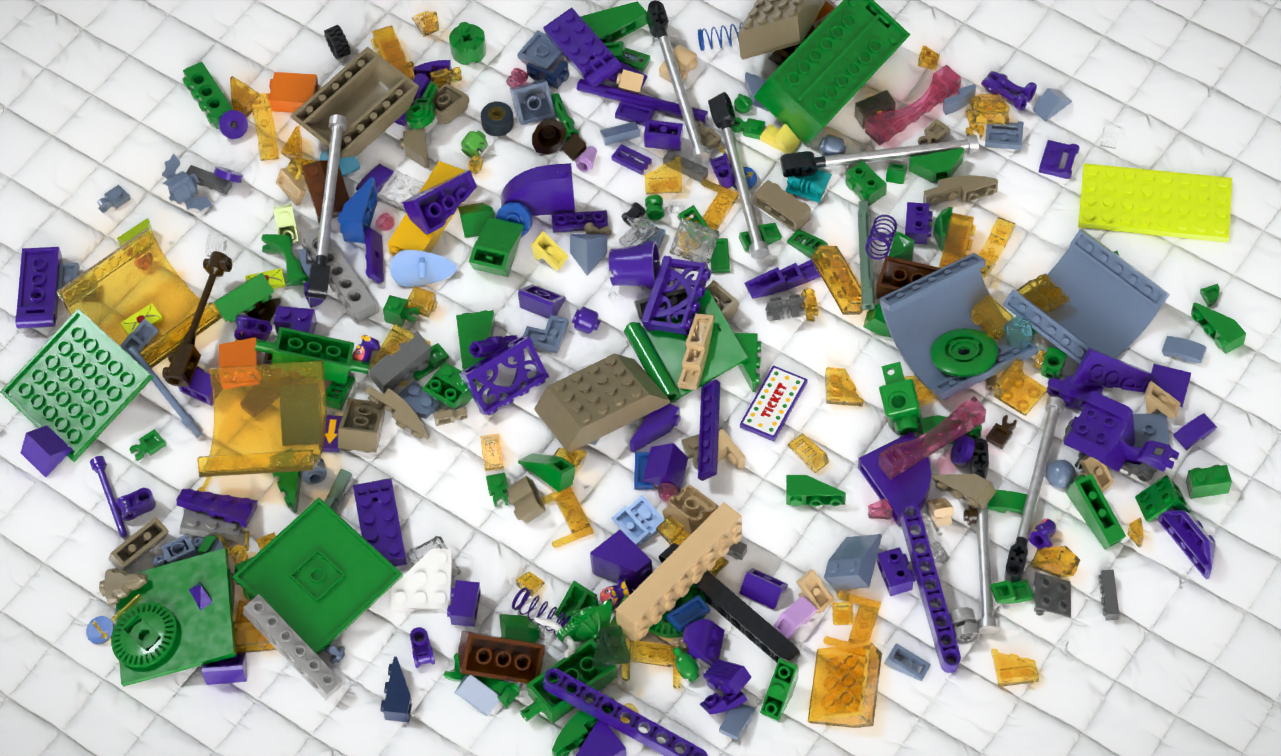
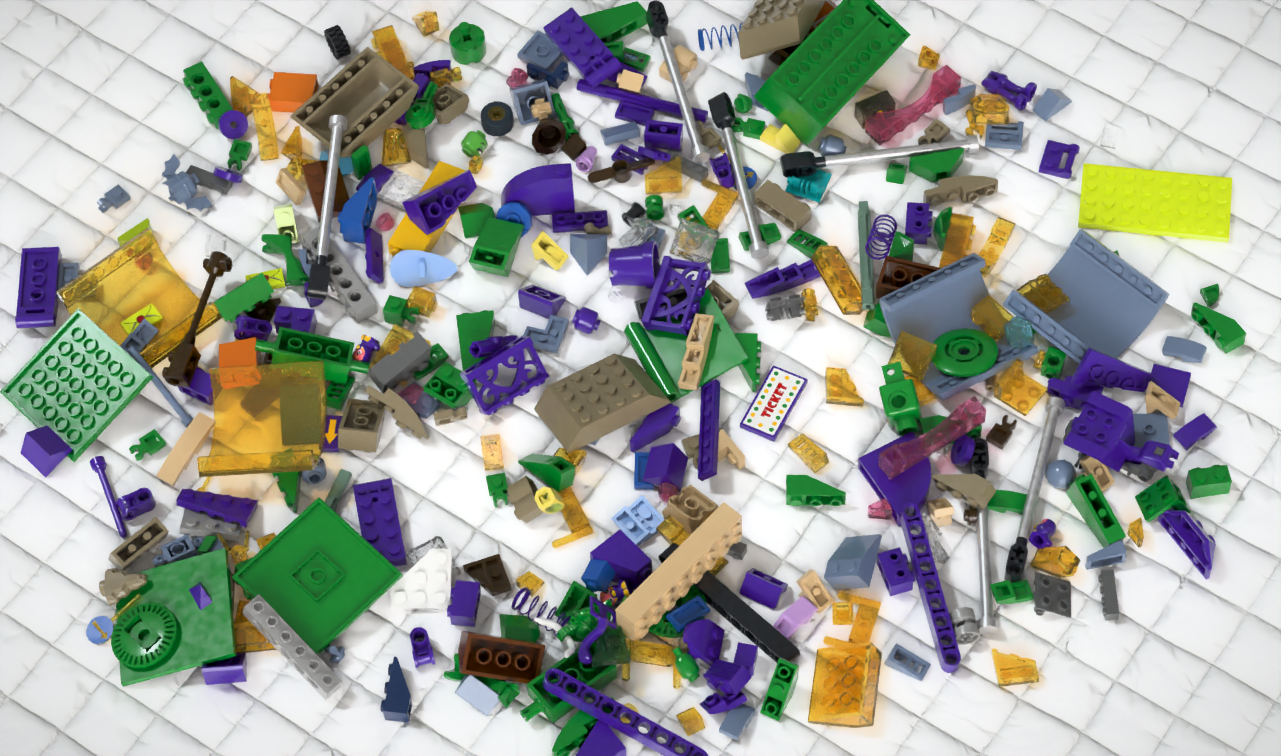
green brick [845,161,887,206] -> none
none -> tan slope [156,412,216,486]
none -> green plate [227,139,252,171]
none -> green tile [351,145,372,180]
none -> clear yellow wing [382,128,411,167]
none -> clear pink slope [397,383,424,405]
none -> dark brown wing [463,554,512,596]
none -> tan gear [531,98,552,122]
none -> light yellow rock [534,487,565,514]
none -> dark purple piece [578,596,617,665]
none -> blue brick [581,559,616,592]
none -> dark brown piece [588,158,655,183]
none -> dark purple tile [638,146,671,161]
none -> clear yellow slope [676,707,705,736]
none -> dark purple brick [733,642,758,676]
none -> clear yellow slope [887,331,938,381]
none -> sand blue slope [1085,540,1126,570]

